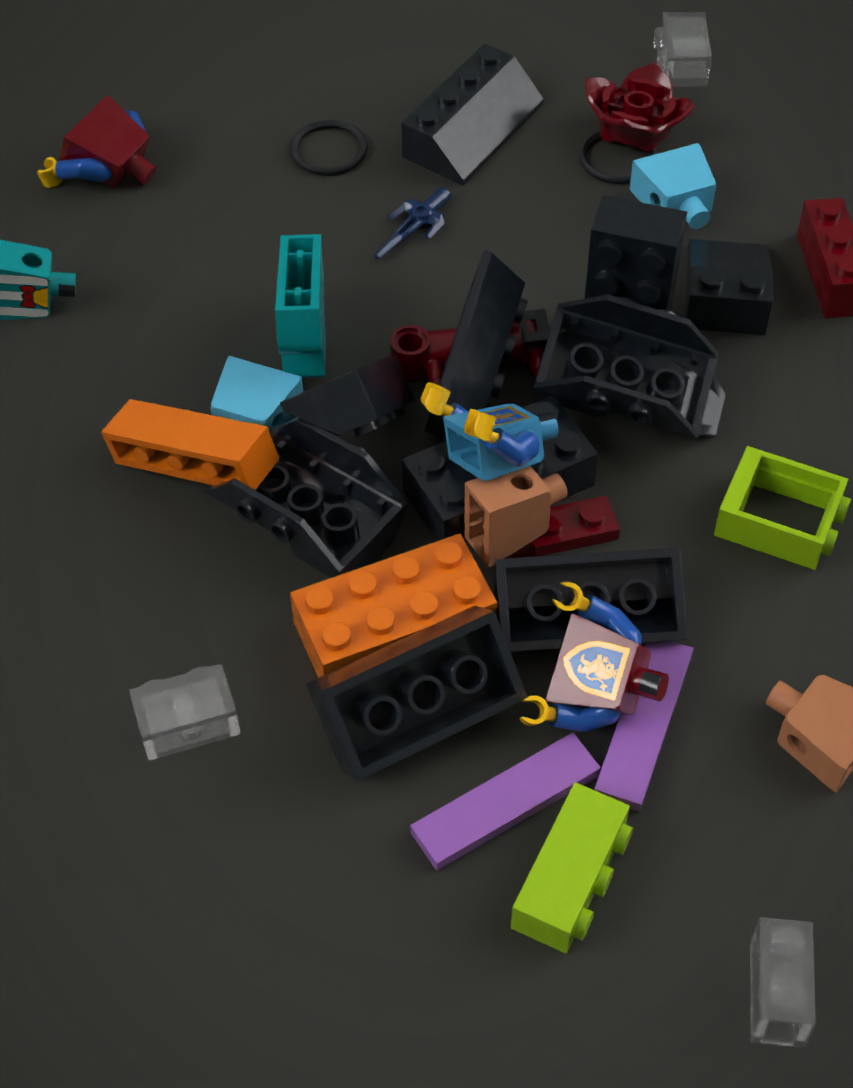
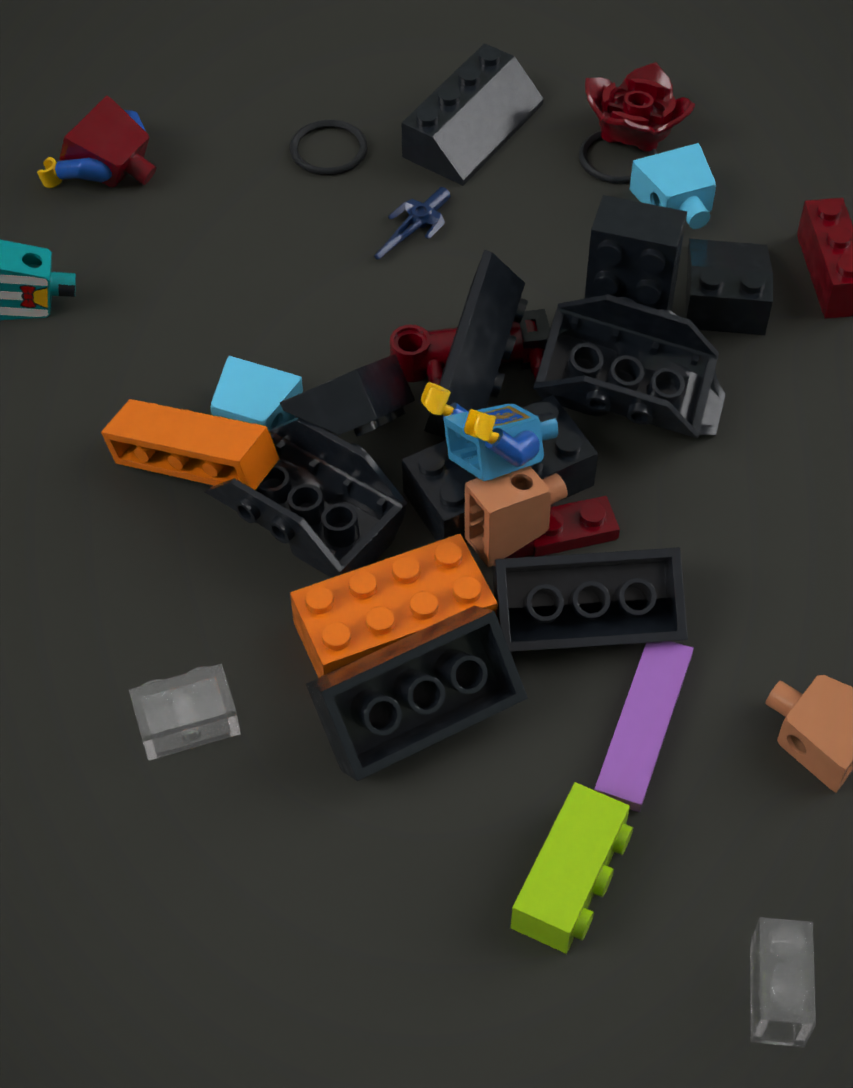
teal brick [275,234,326,378] -> none
medium lavender tile [410,732,601,871] -> none
torso [519,581,669,732] -> none
clear brick [654,12,712,87] -> none
lime window [714,446,851,570] -> none

